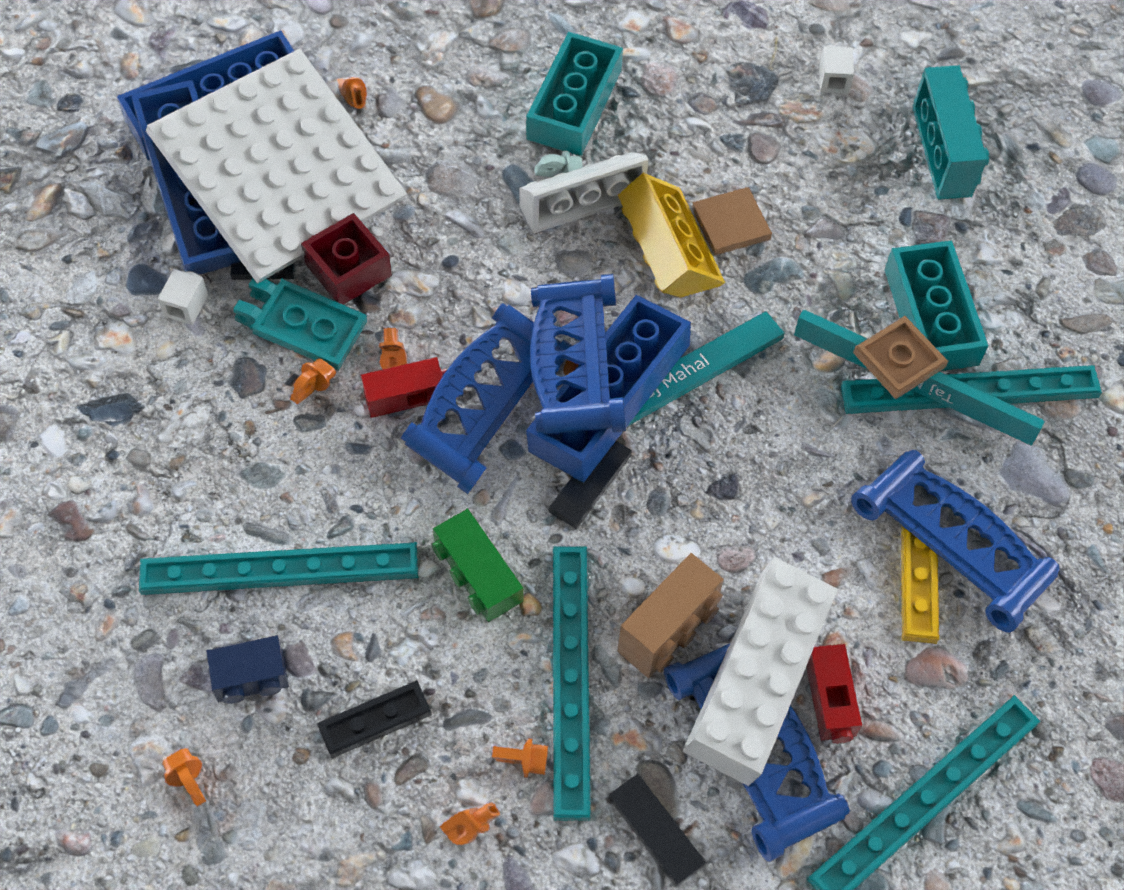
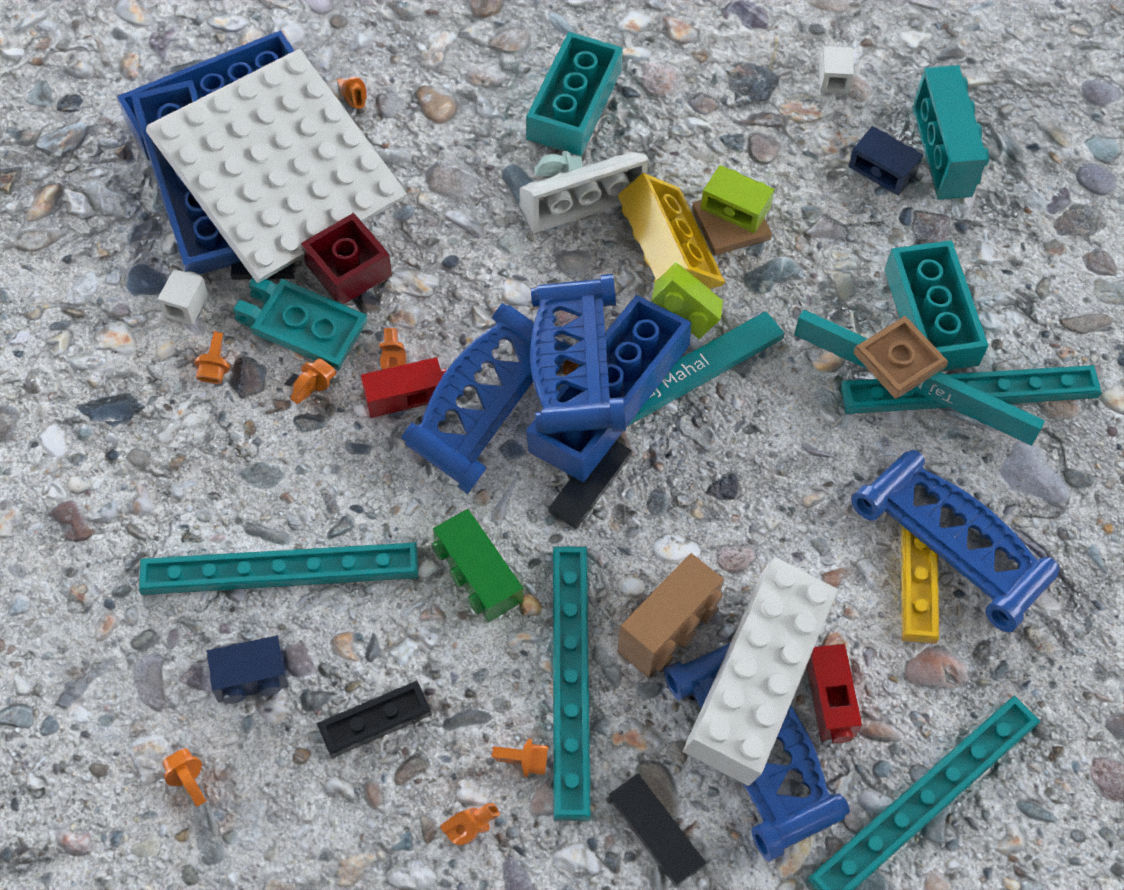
none -> orange piece [195,331,230,384]
none -> lime brick [651,262,723,339]
none -> lime brick [700,165,775,233]
none -> dark blue brick [848,126,923,196]

